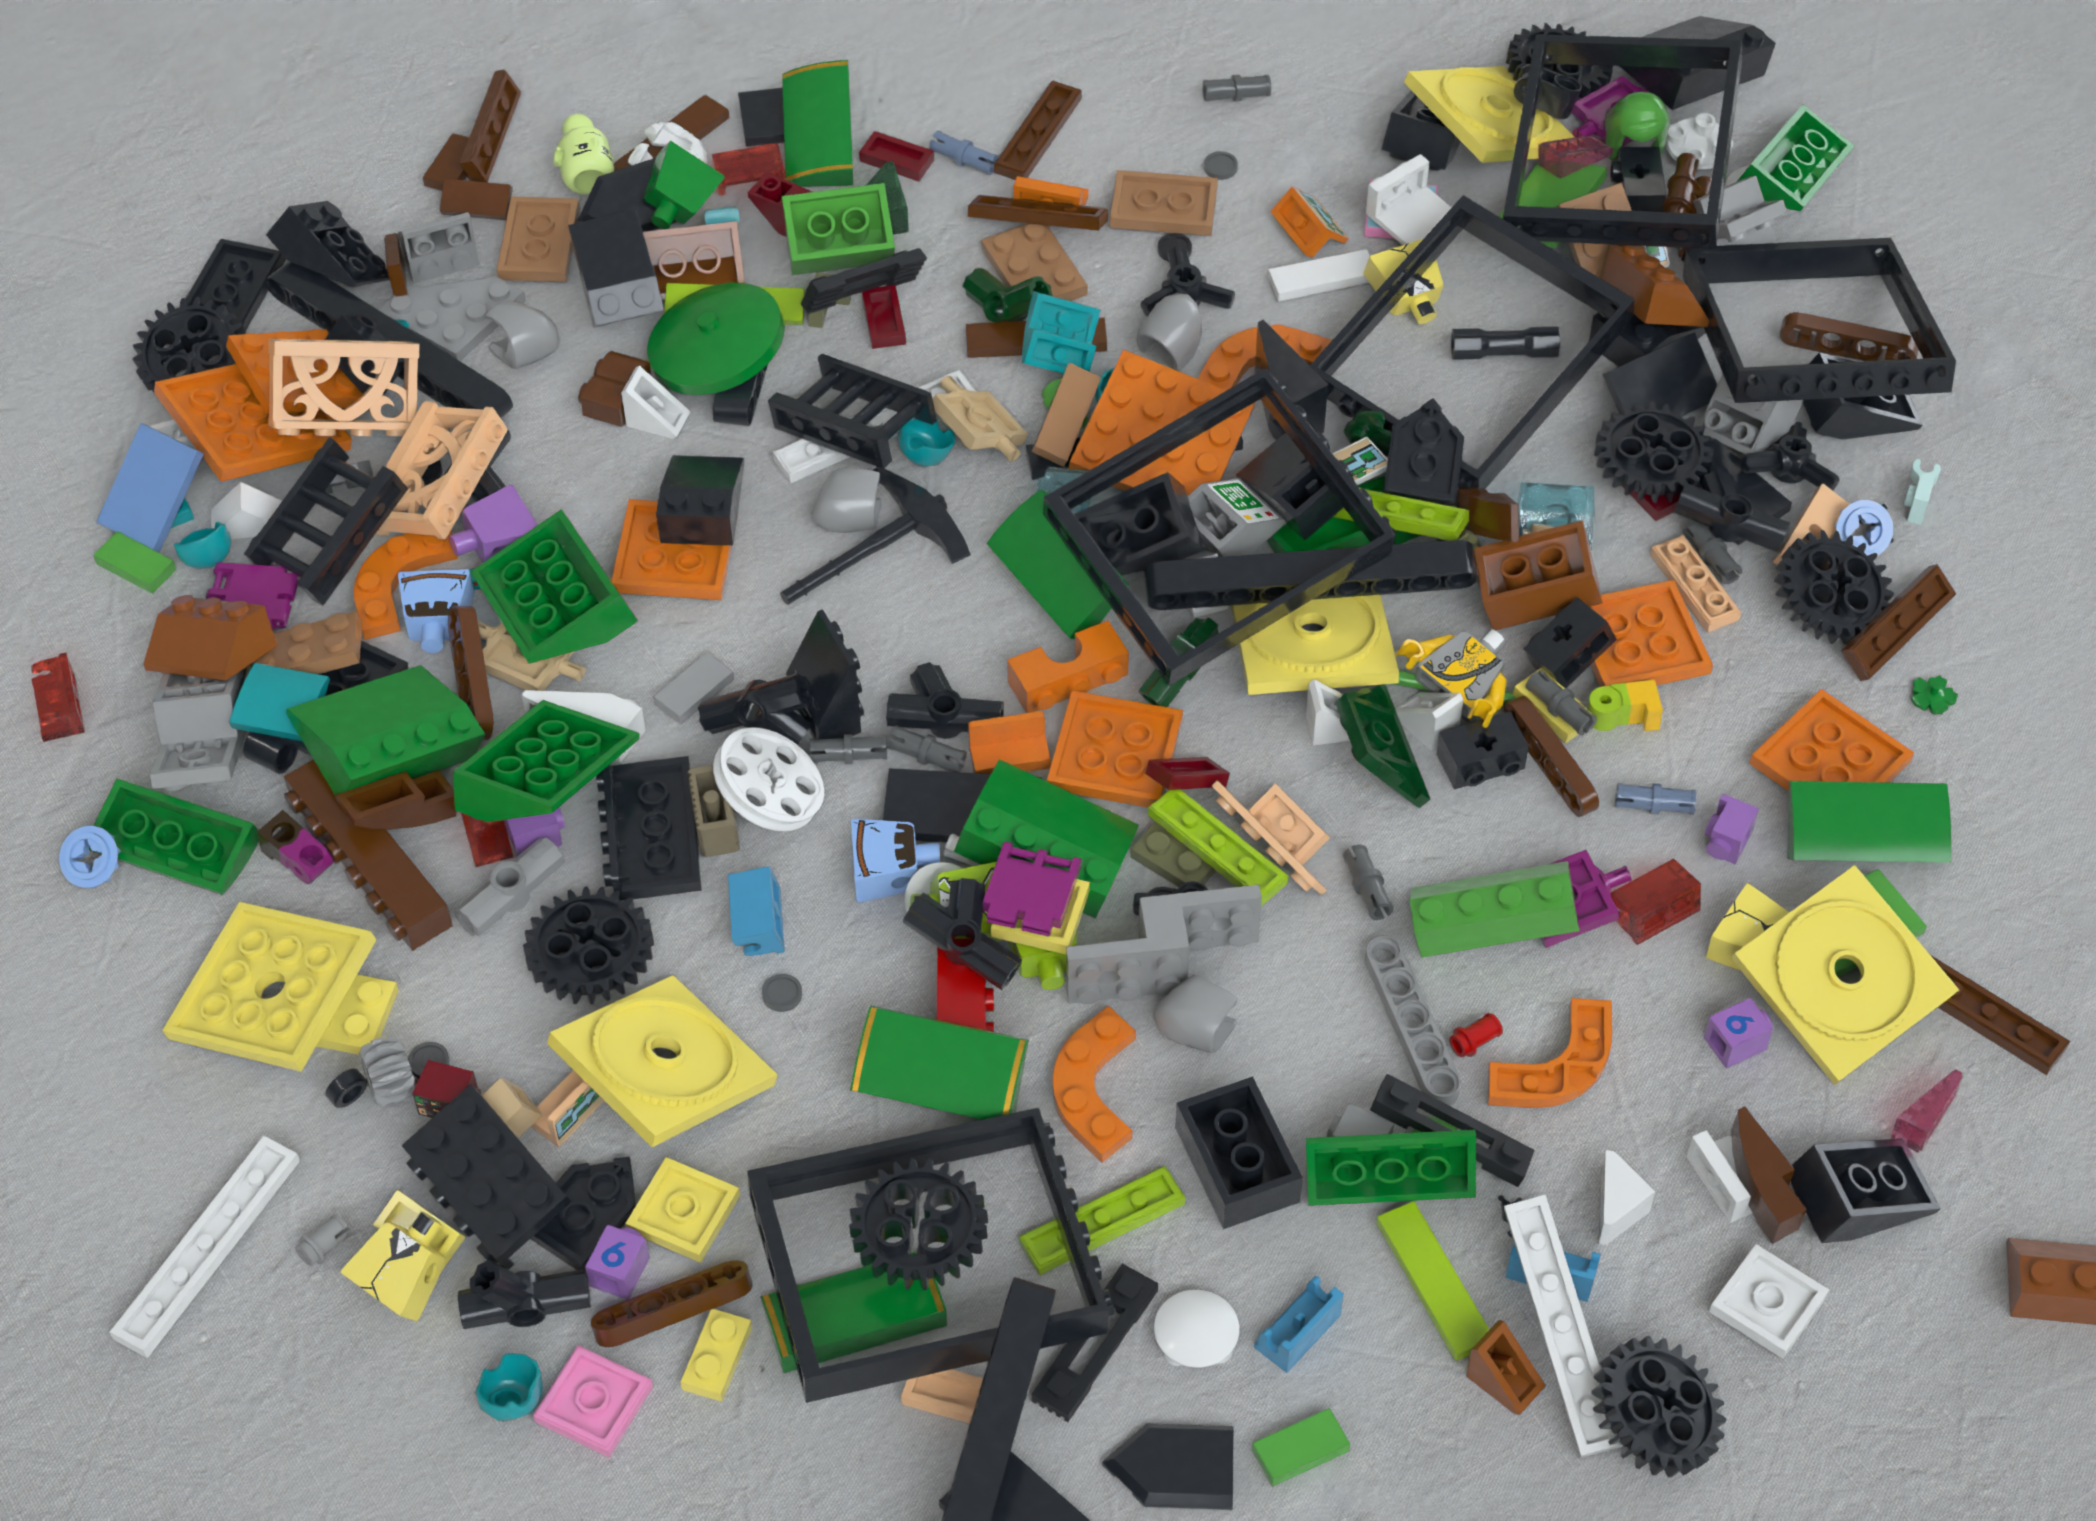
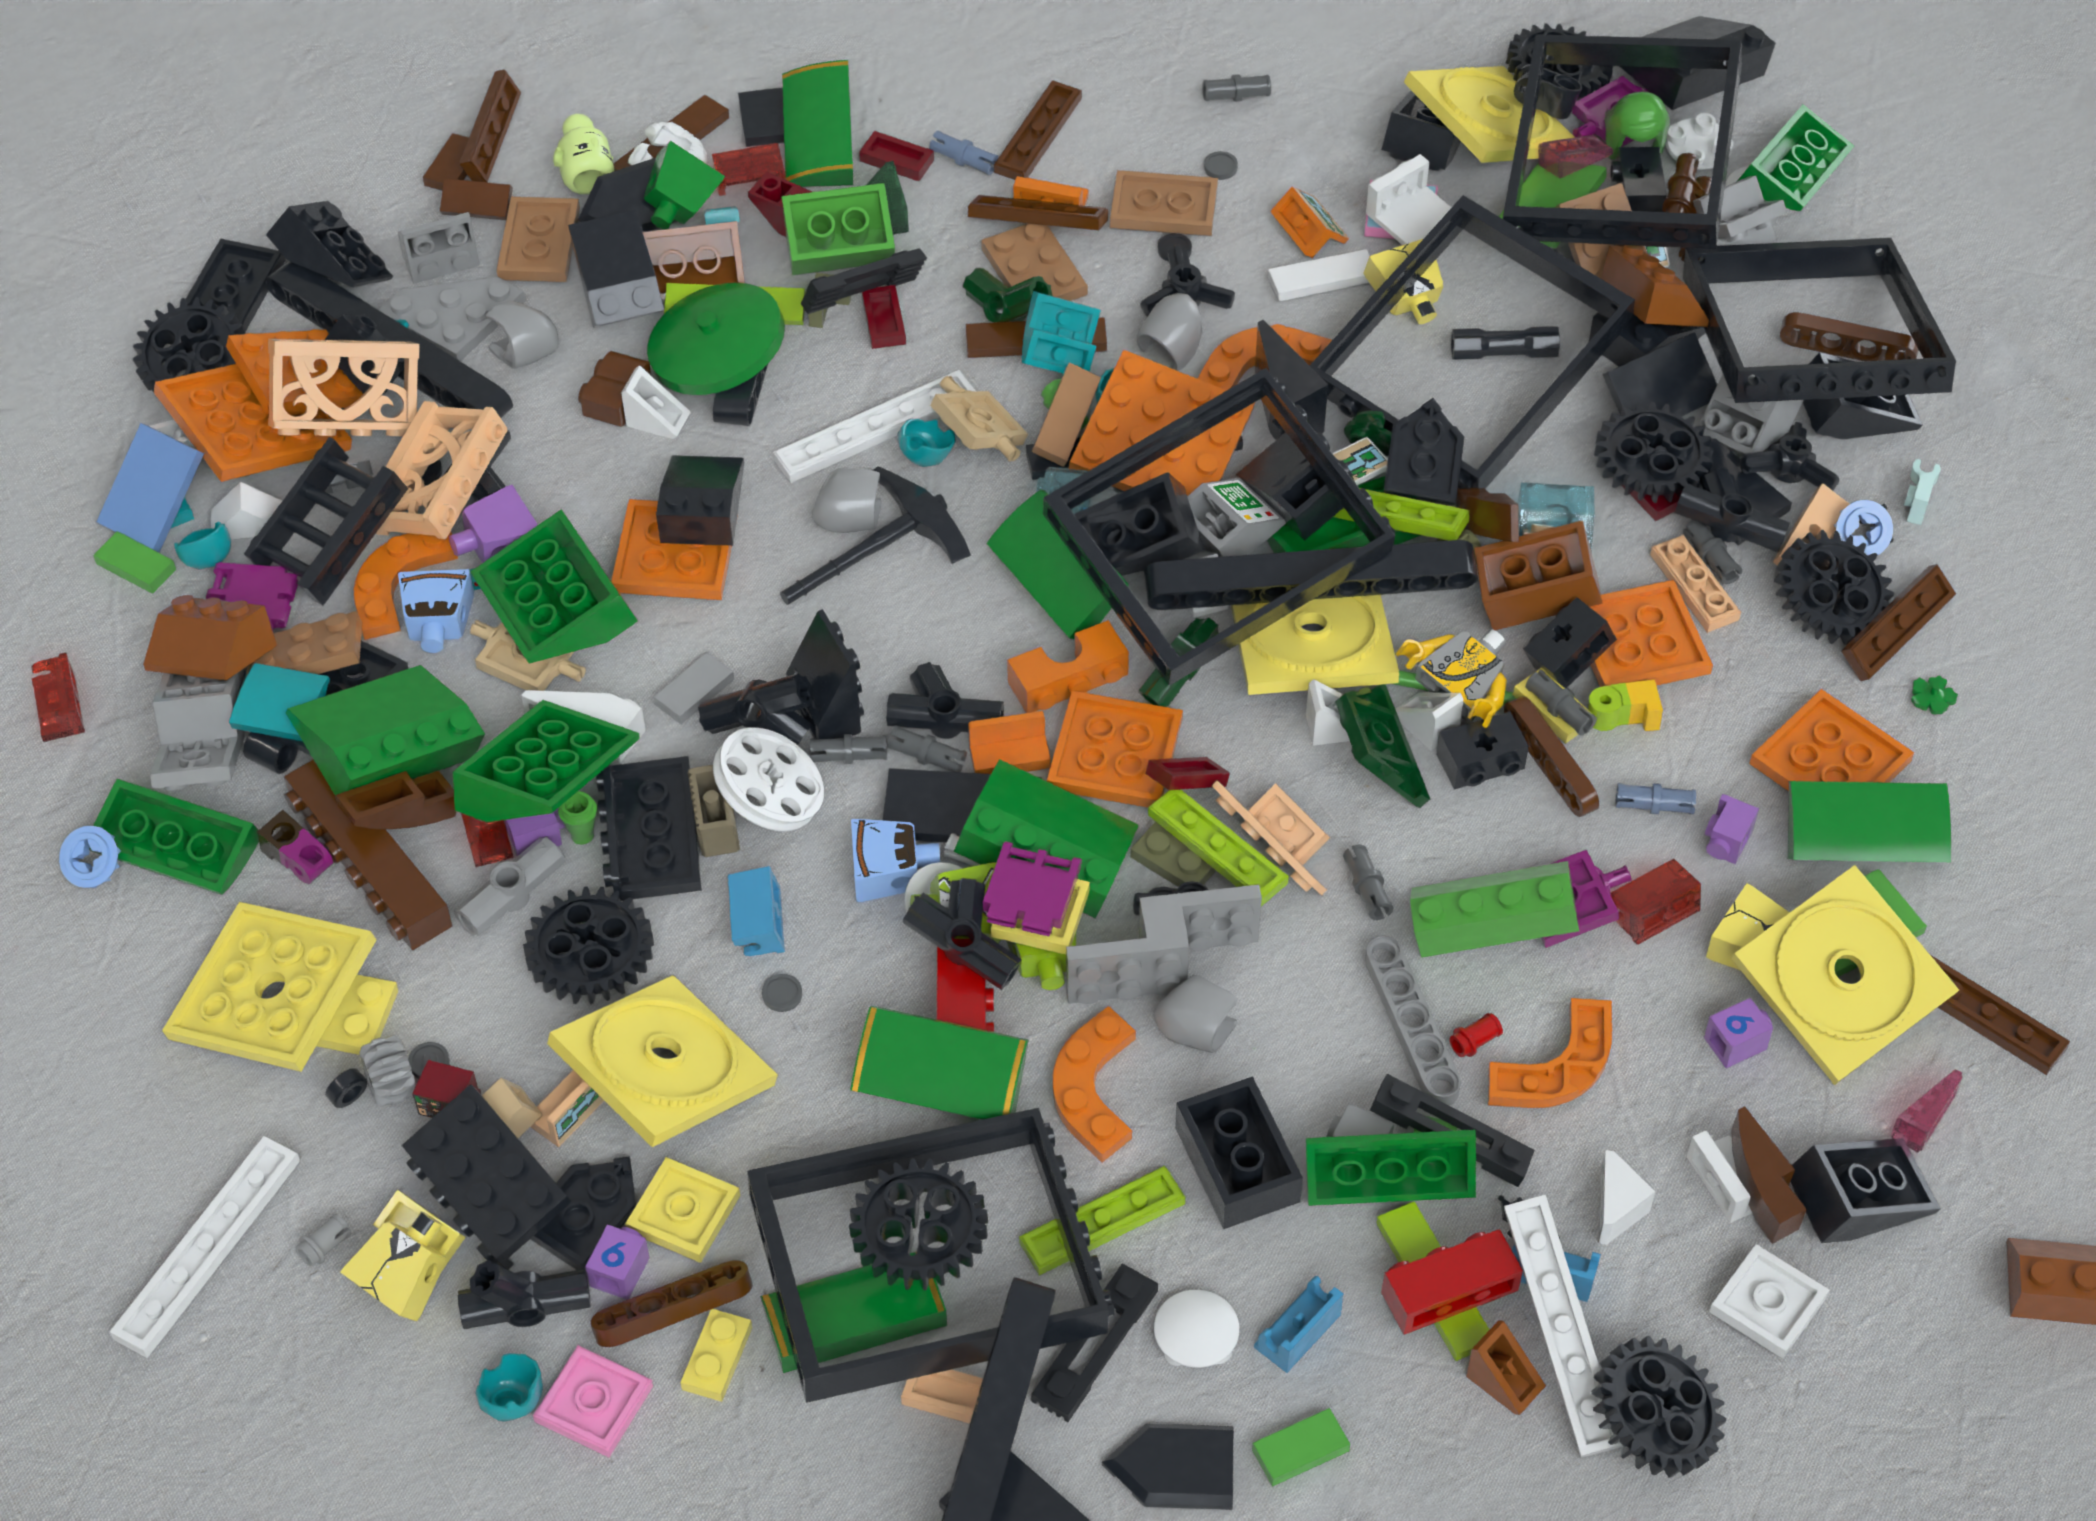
reddish brown tile [384,233,408,297] -> none
reddish brown beam [448,606,494,740] -> none
black fence [768,354,937,469] -> none
none -> bright green cone [558,791,597,845]
none -> red brick [1381,1229,1523,1335]

